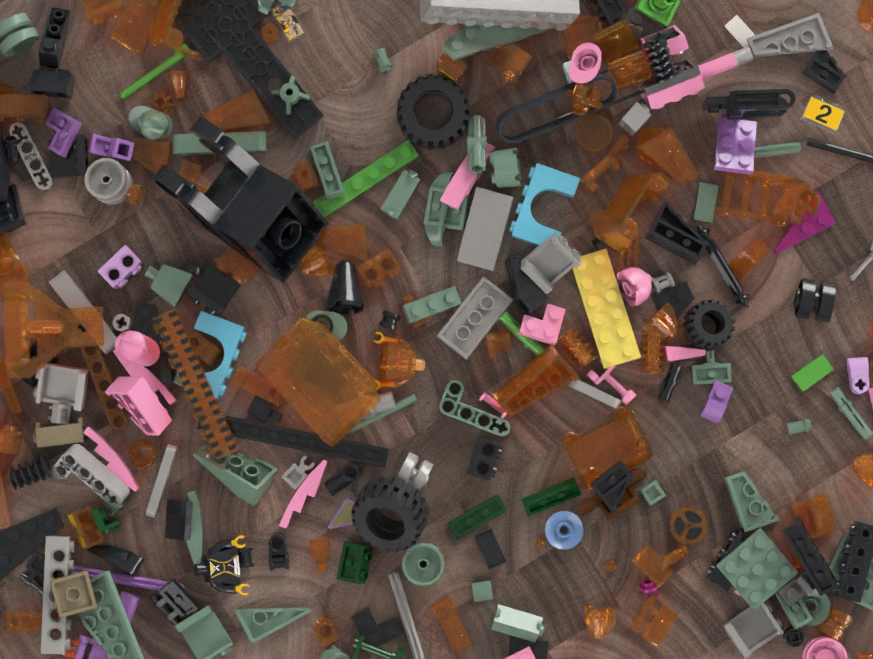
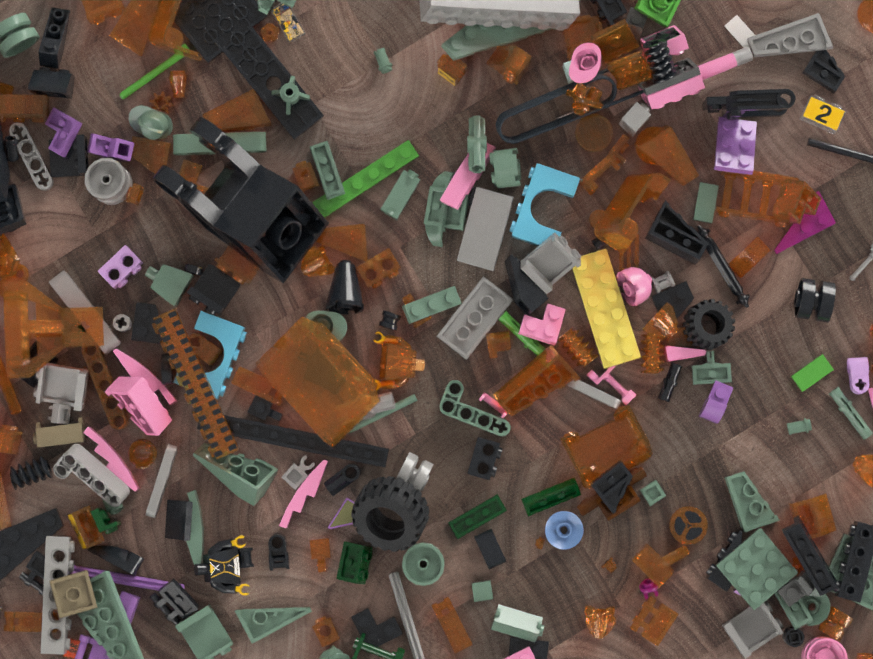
bright pink piece [115,330,160,367] -> none
black tyre [397,74,470,150] -> none
sand green axle [754,142,801,158] -> none

